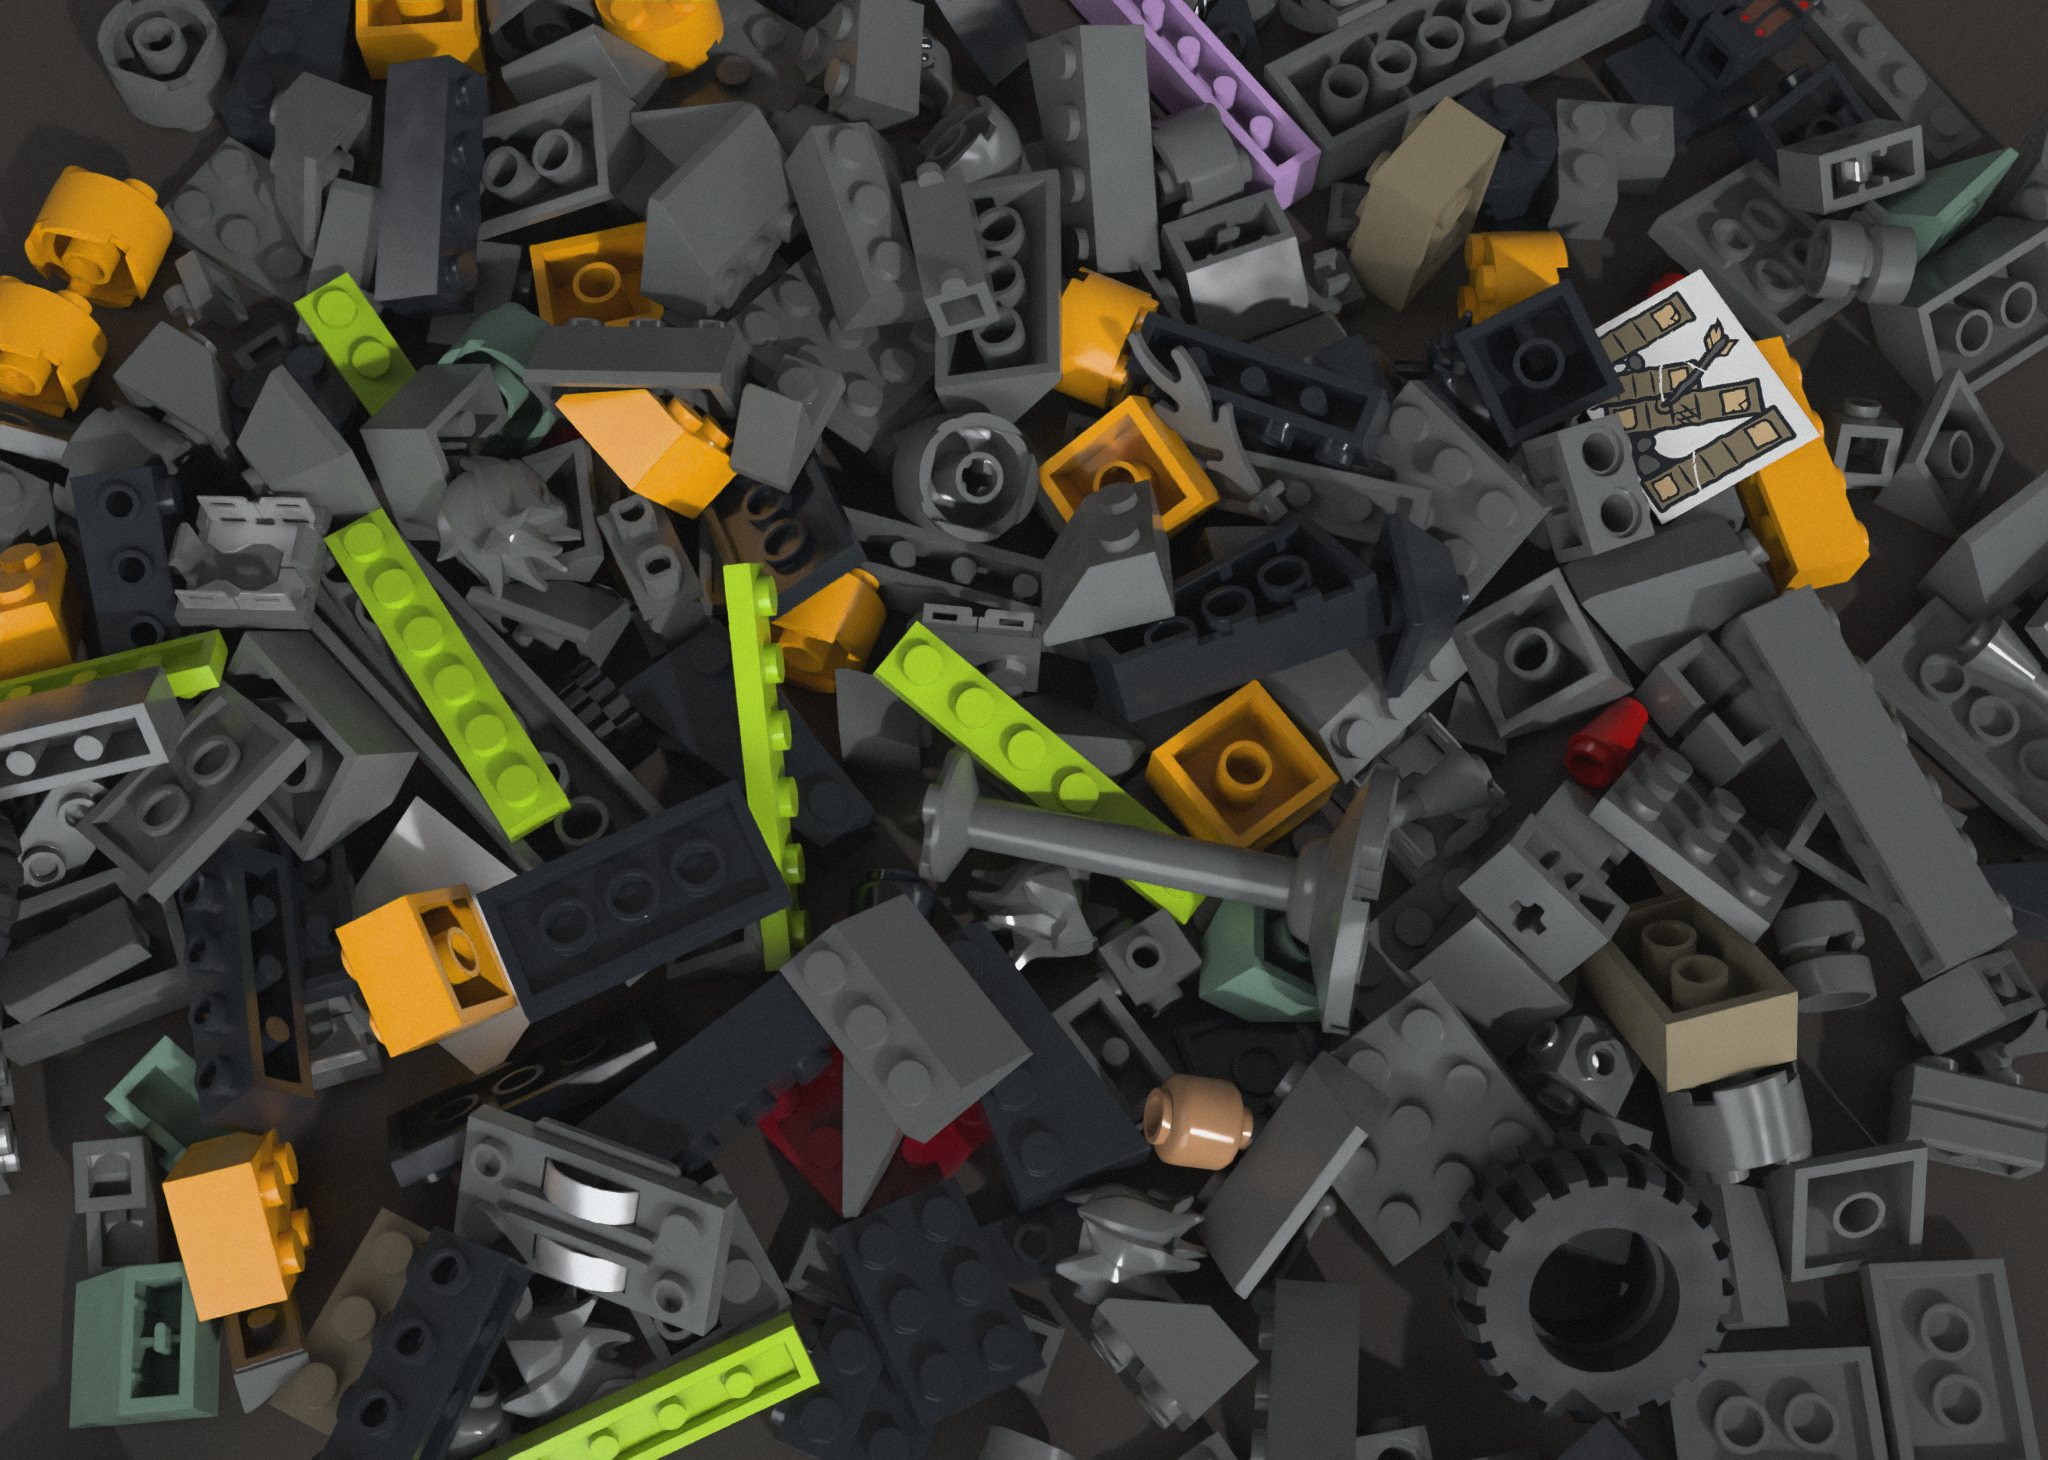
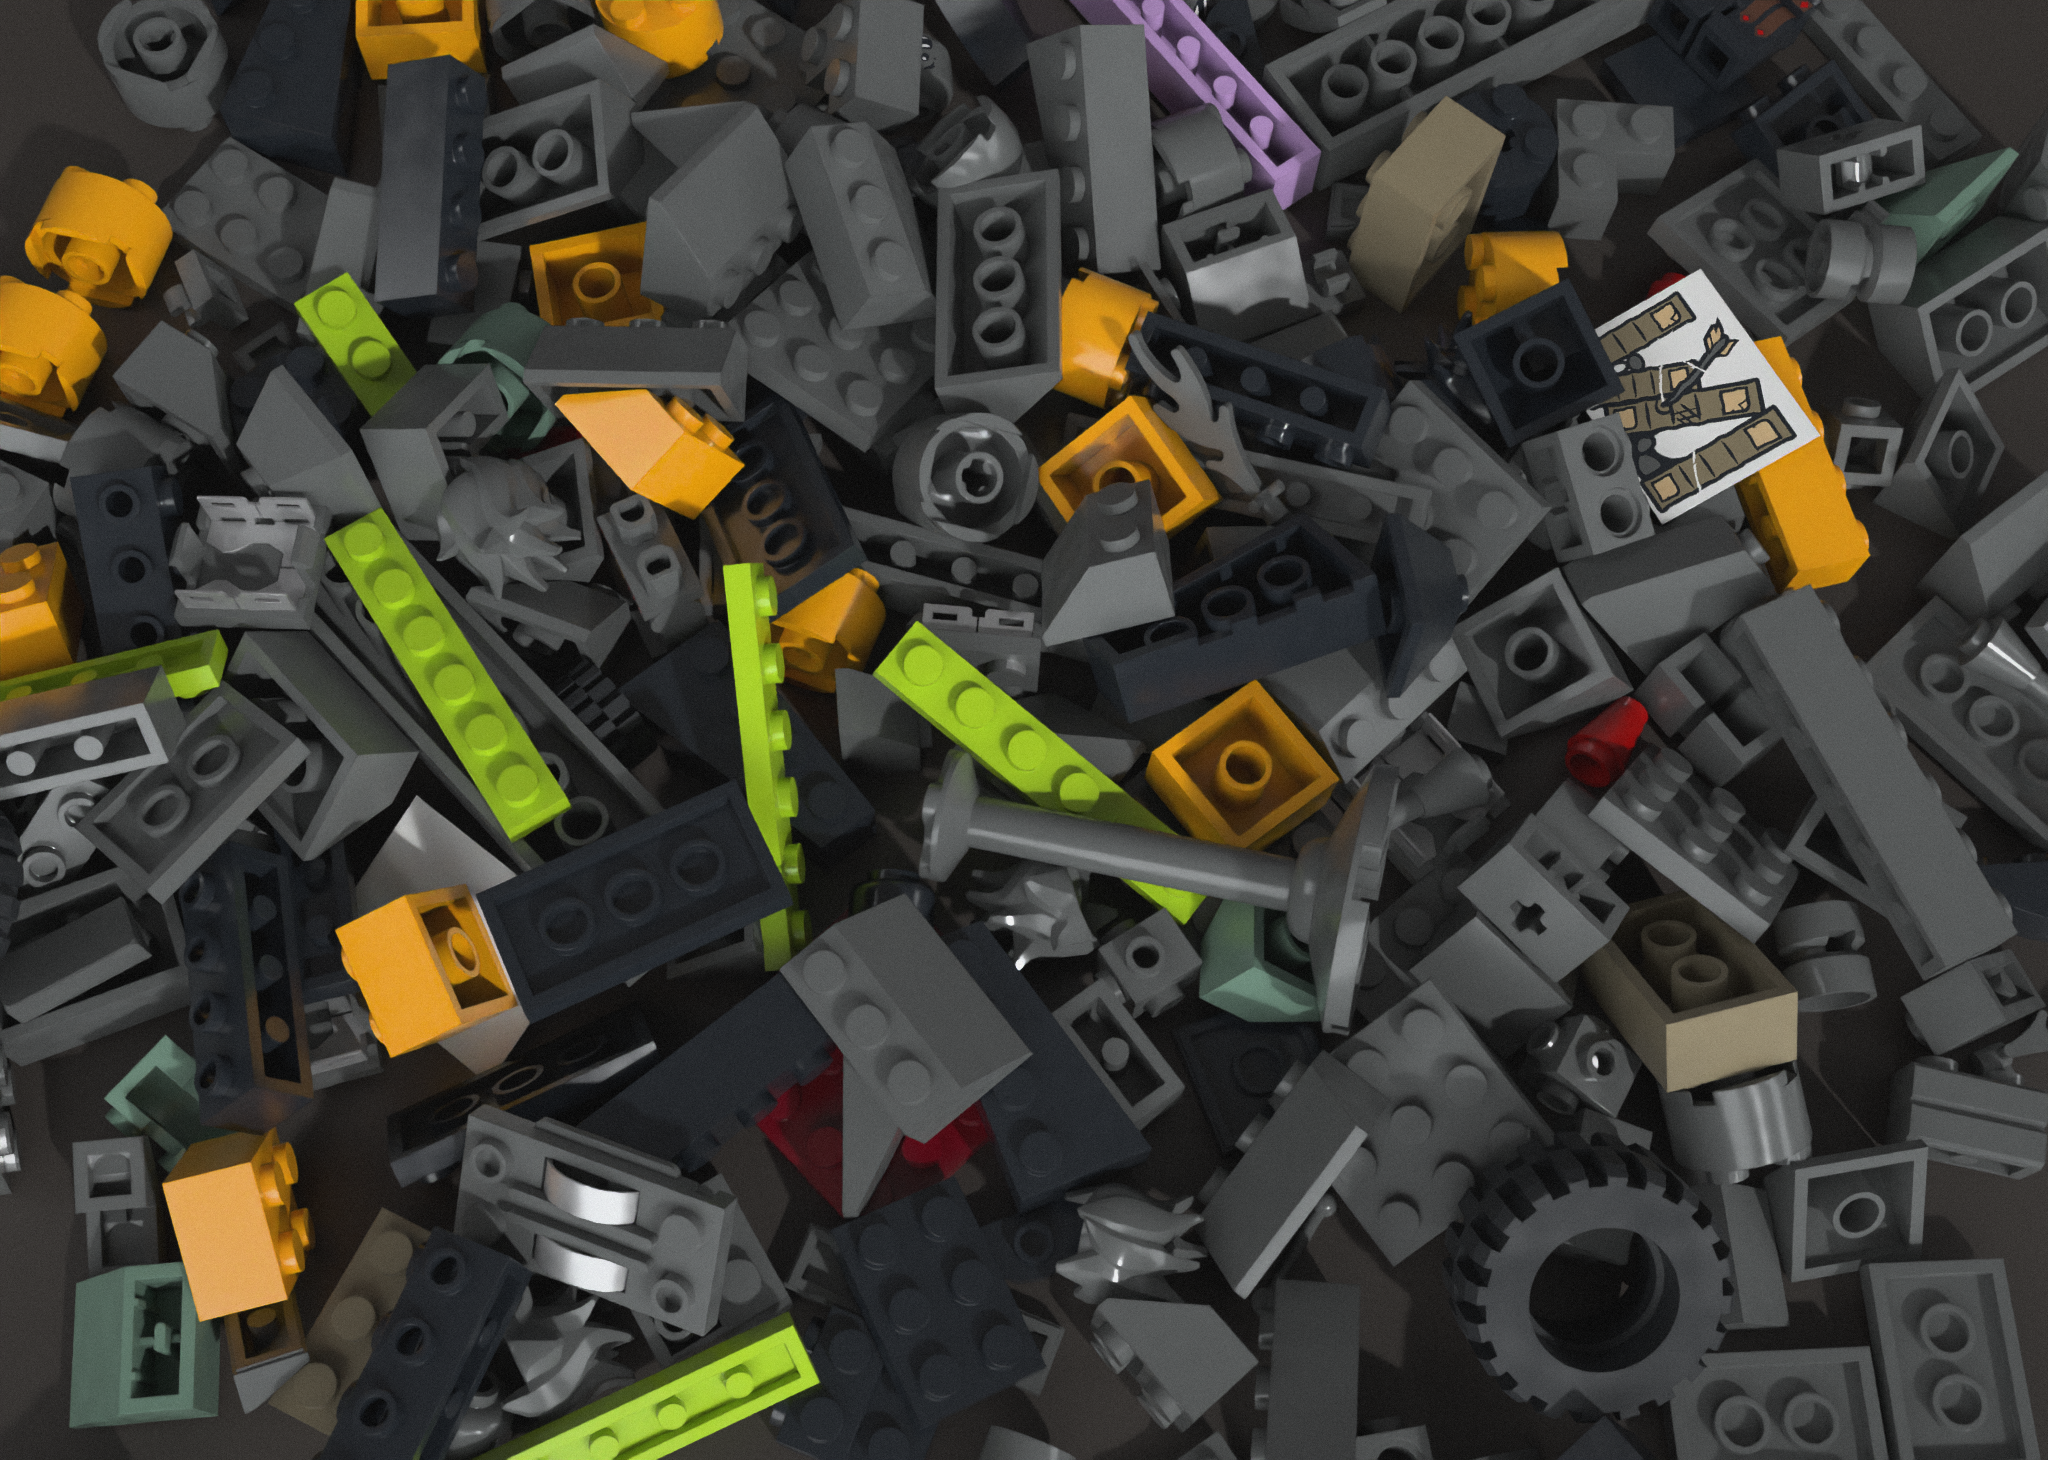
dark grey slope [270,71,372,258] -> none
dark grey slope [730,353,846,493] -> none
dark grey brick [900,162,1001,338] -> none
medium nougat head [1143,1073,1253,1170] -> none

